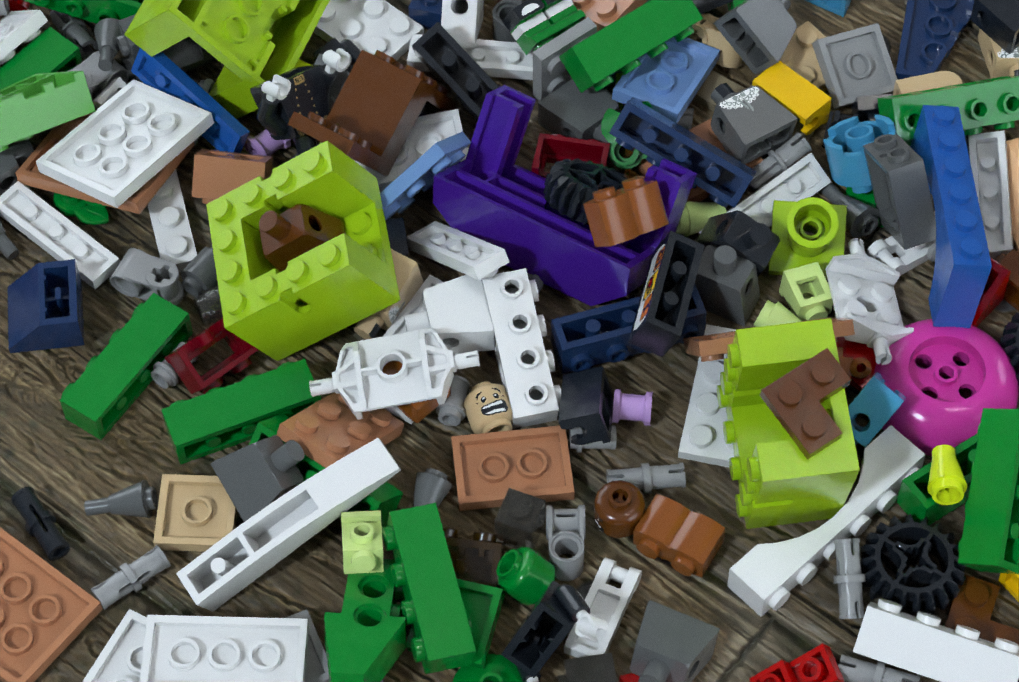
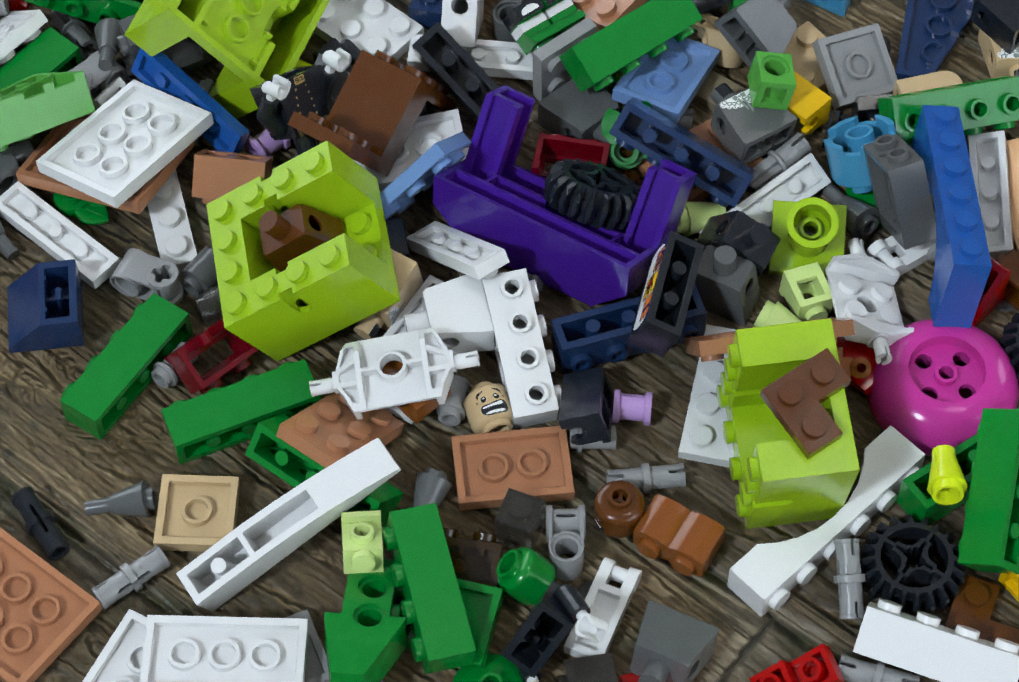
dark grey torso [211,435,304,522] -> none
dark orange brick [583,176,669,247] -> none
dark azure torso [848,372,906,447] -> none
none -> bright green brick [747,51,796,110]

